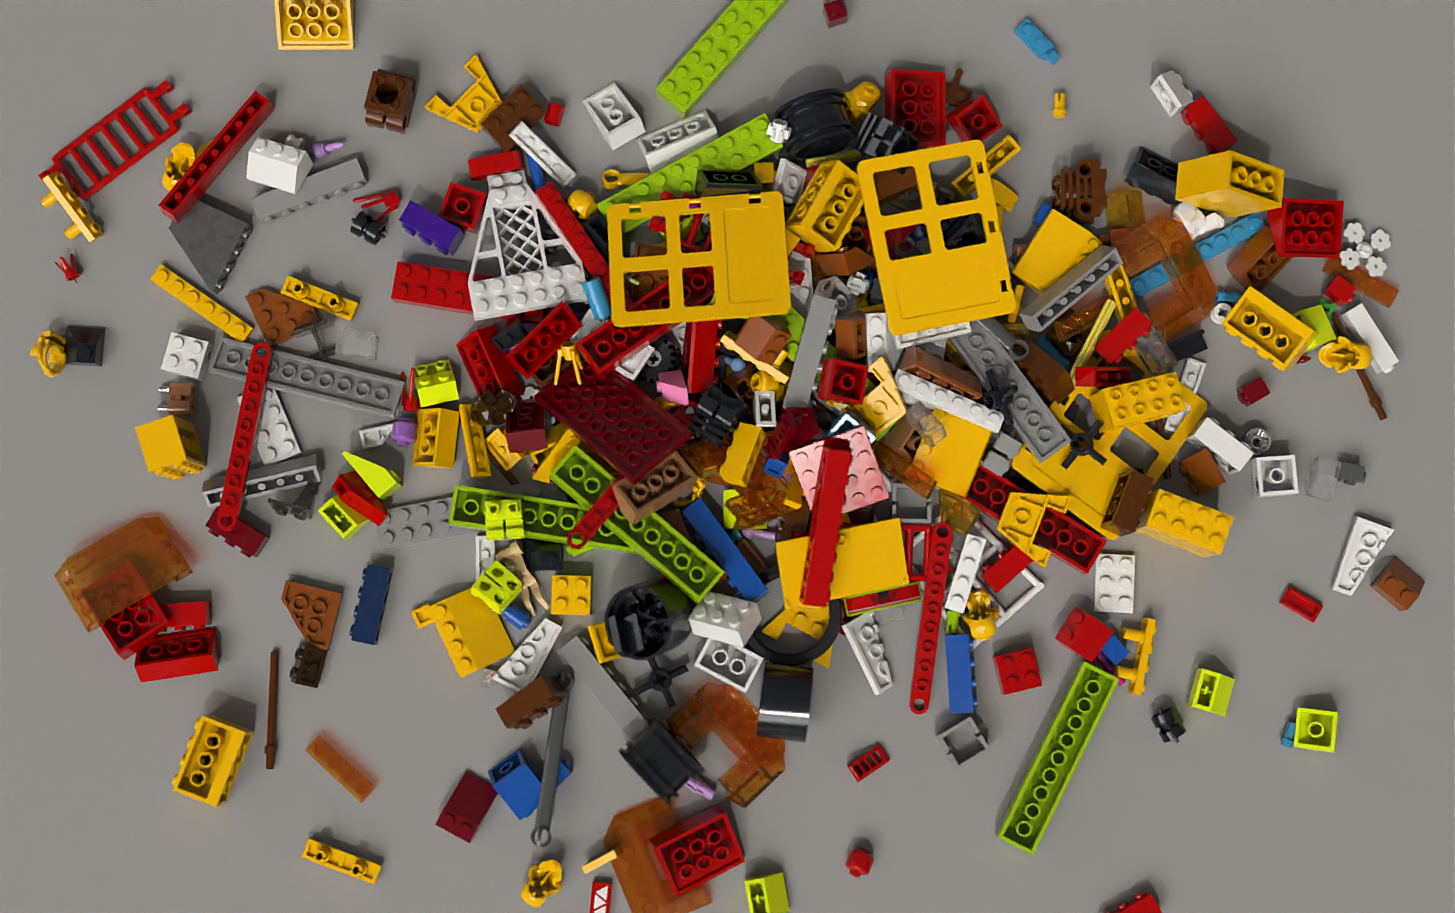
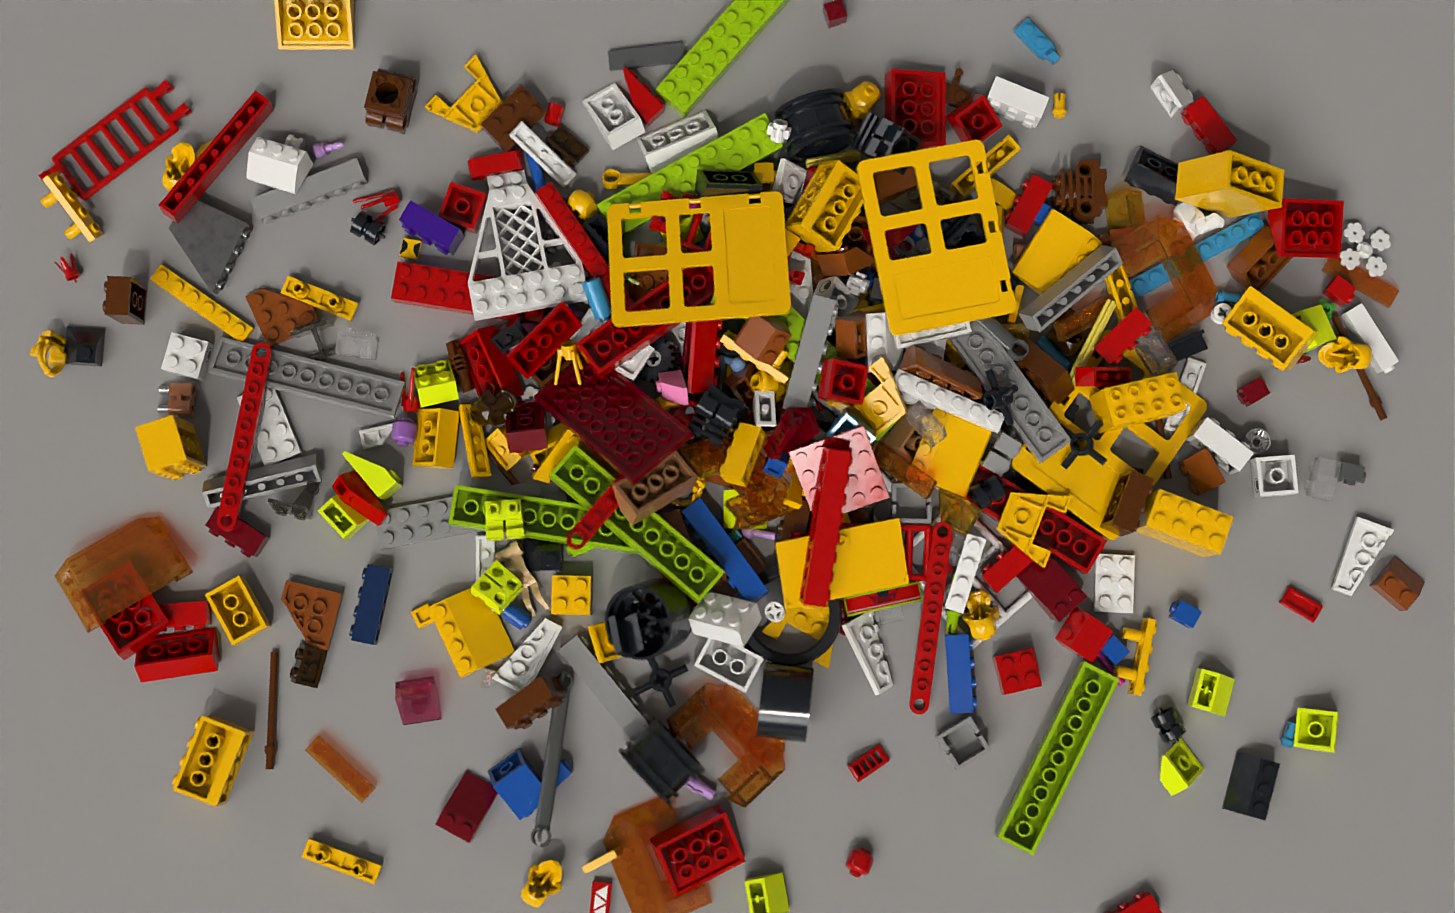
none -> reddish brown brick [102,276,147,325]
none -> yellow brick [205,575,272,646]
none -> clear pink slope [395,676,442,725]
none -> yellow tile [399,238,423,261]
none -> reddish brown hinge [446,340,474,393]
none -> dark brown bracket [545,125,590,167]
none -> dark grey tile [608,43,684,71]
none -> red slope [623,67,664,127]
none -> white wheel [765,602,786,623]
none -> black wheel [969,475,1006,510]
none -> white brick [987,76,1049,128]
none -> red brick [1004,174,1053,238]
none -> dark red slope [1016,556,1087,622]
none -> neon yellow slope [1160,738,1204,796]
none -> blue brick [1169,600,1202,629]
none -> black slope [1222,752,1280,821]

